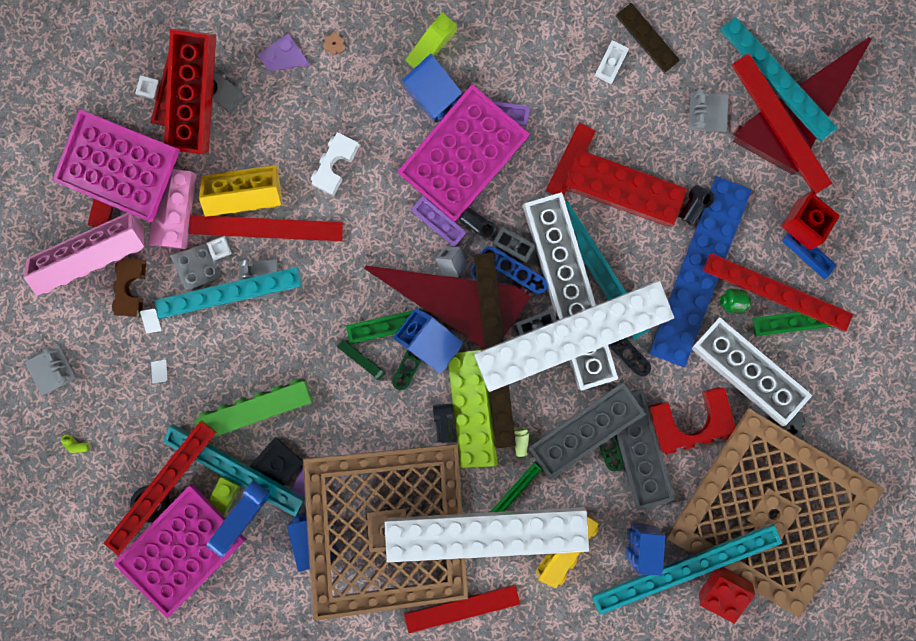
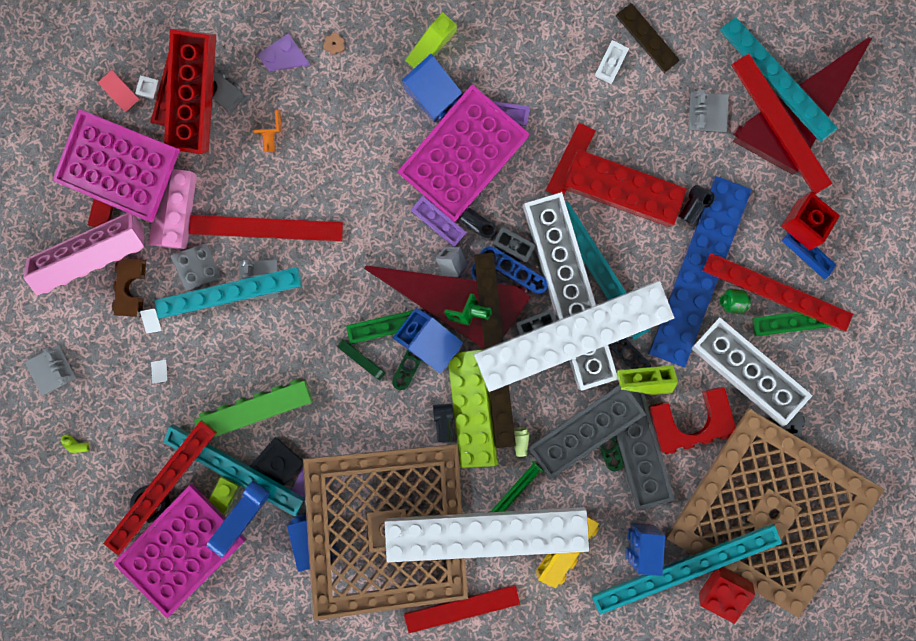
yellow slope [199,165,282,216] -> none
white tile [207,236,232,261] -> none
white arch [311,132,359,196] -> none
none -> coral slope [98,70,140,112]
none -> orange bracket [253,109,282,152]
none -> green bracket [444,294,492,325]
none -> lime slope [617,365,678,395]

